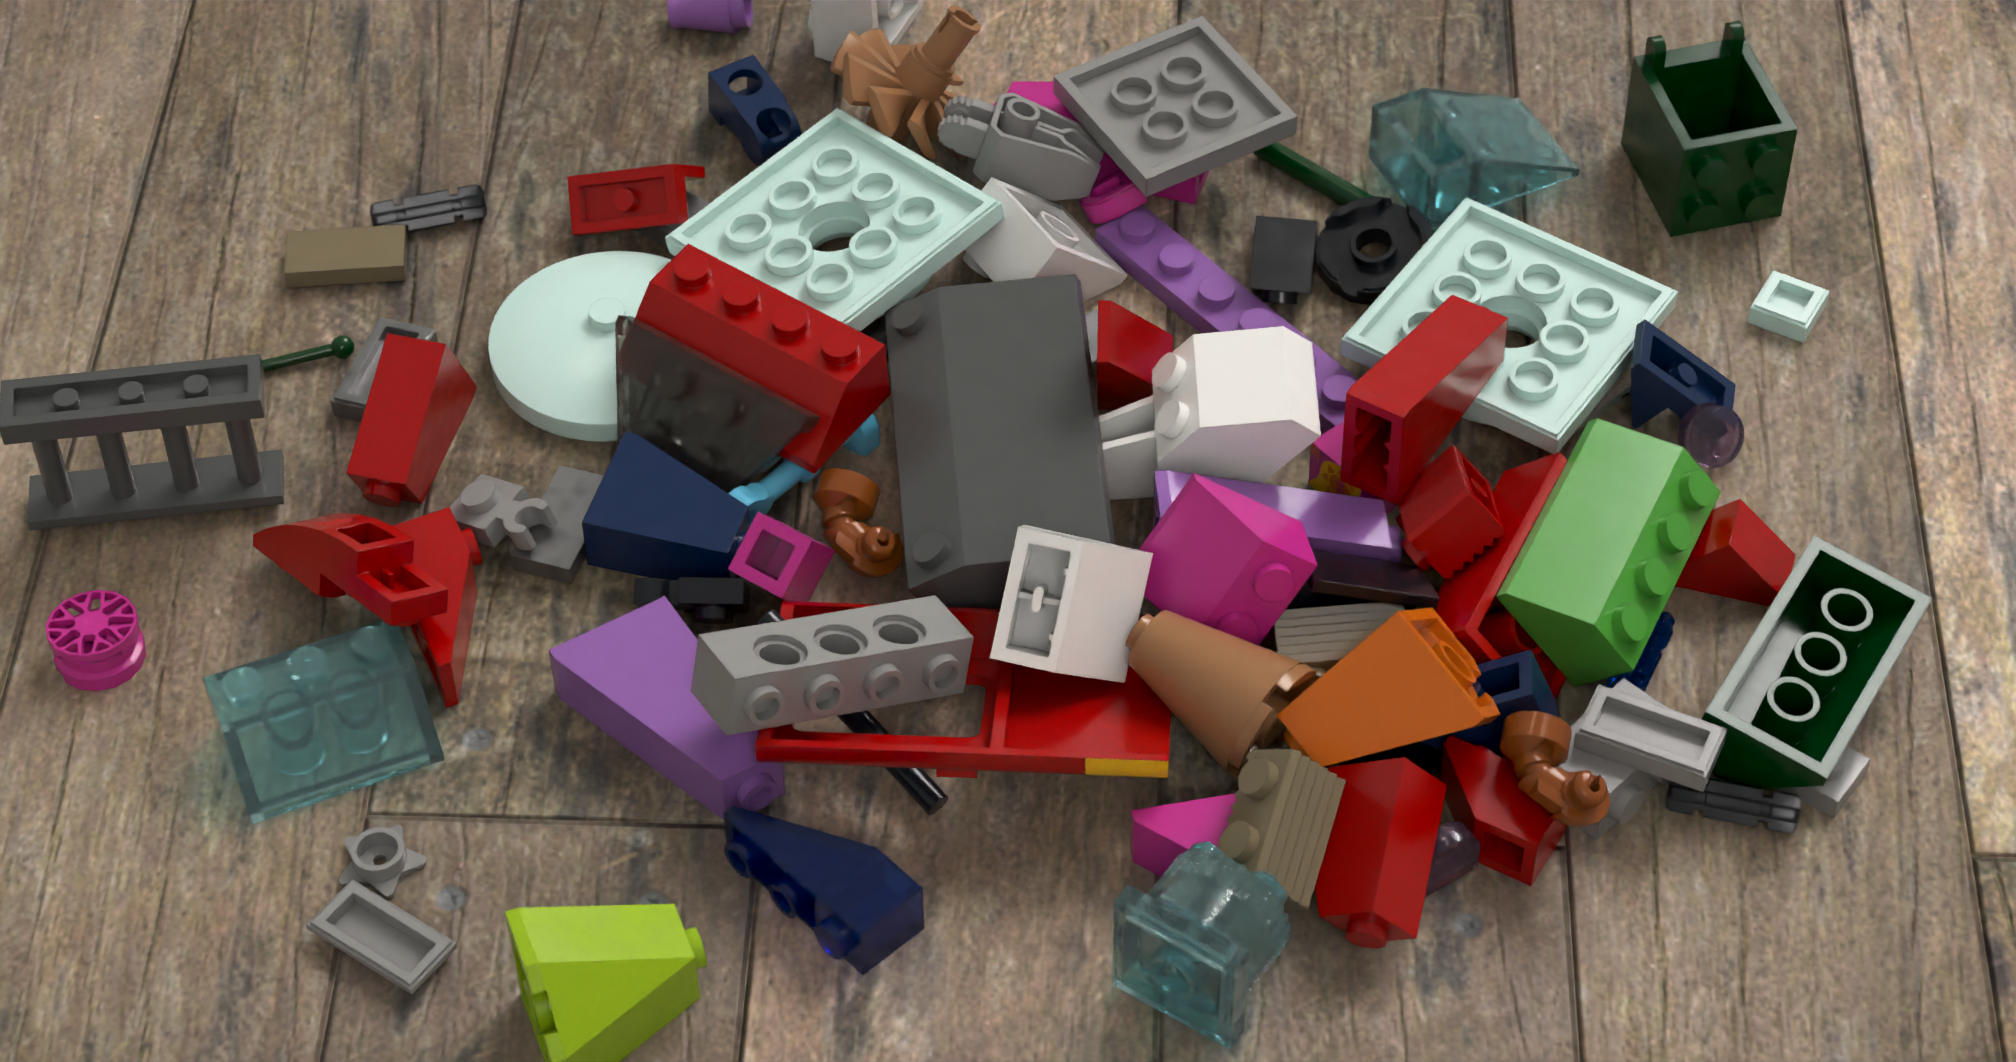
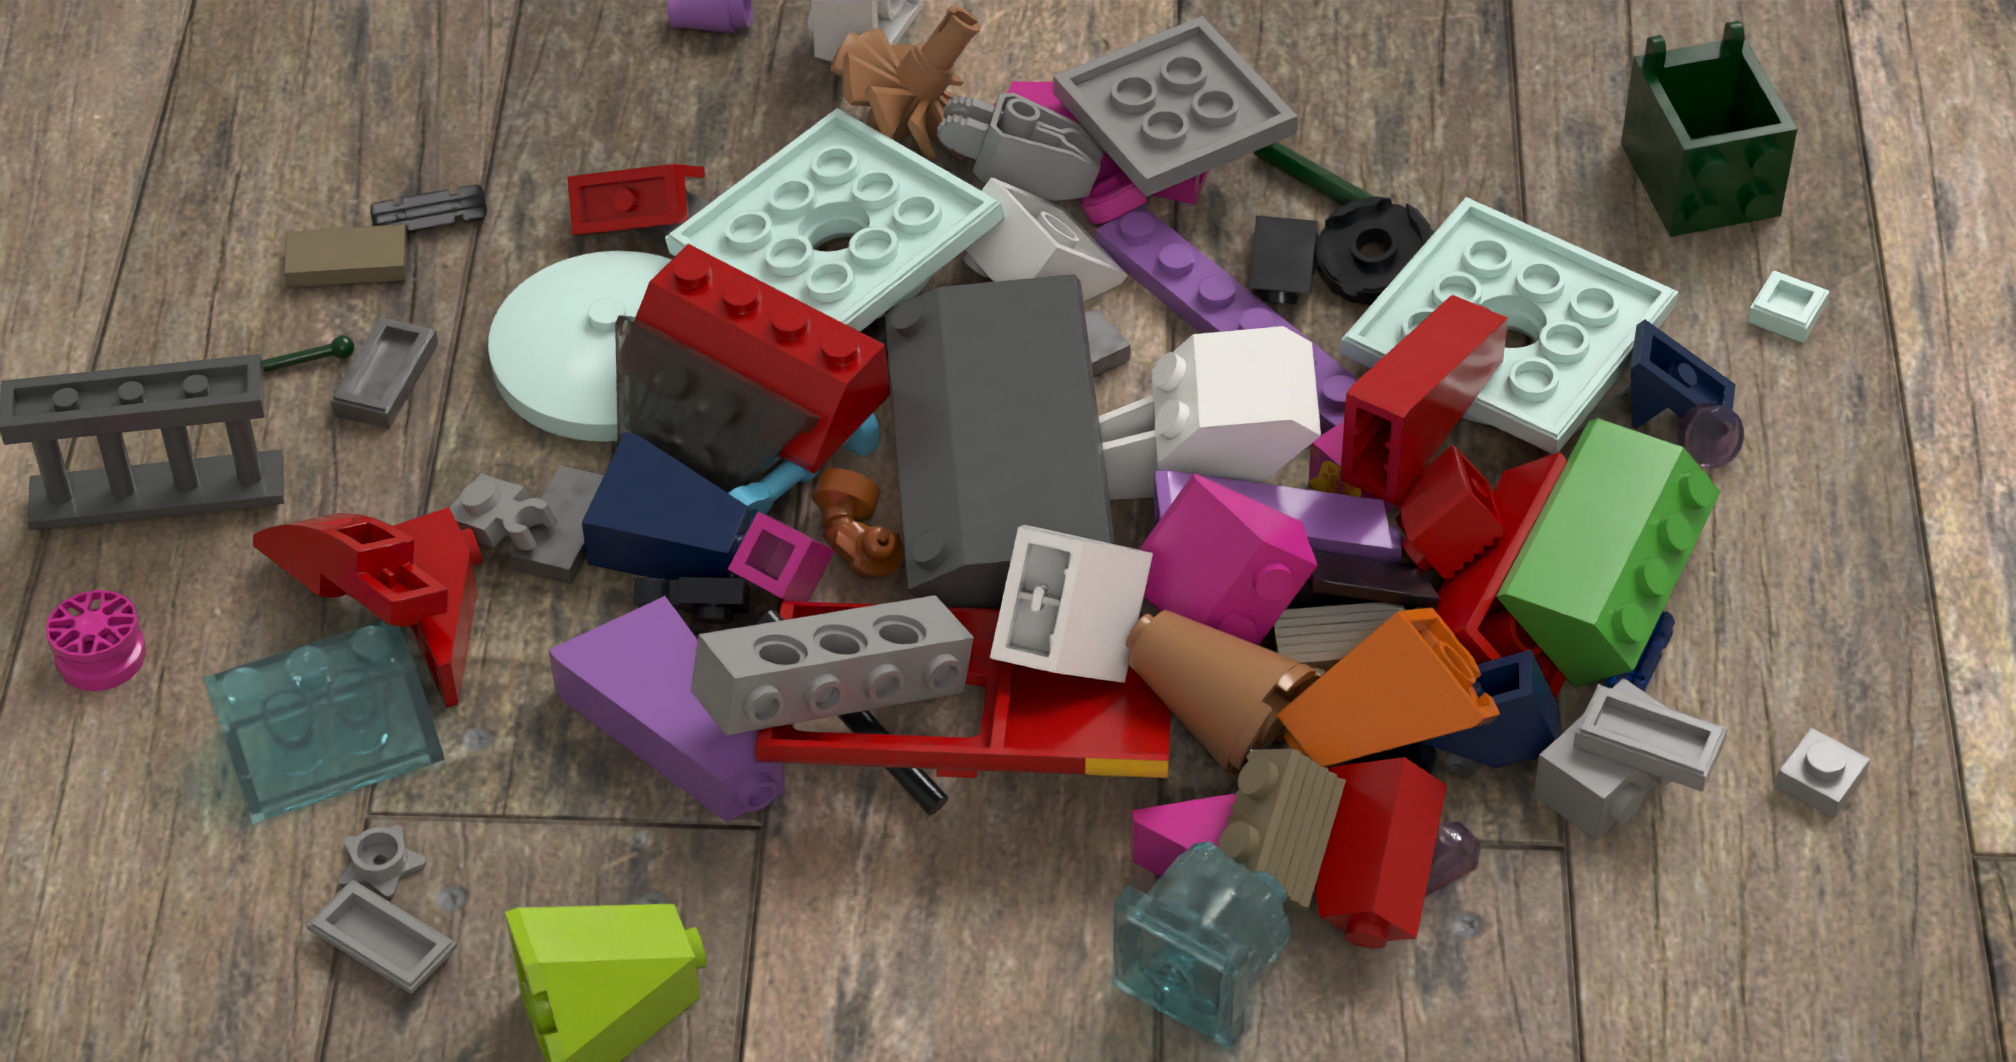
red slope [346,333,477,507] -> none
dark blue leg [708,54,802,166] -> none
clear blue slope [723,806,925,975] -> none
red slope [1097,300,1173,410] -> none
clear light blue slope [1368,88,1580,228] -> none
red slope [1440,735,1567,886] -> none
dark orange arm [1500,711,1610,828] -> none
black axle [1665,778,1801,834] -> none
red slope [1675,499,1796,606] -> none
dark green slope [1702,535,1932,789] -> none

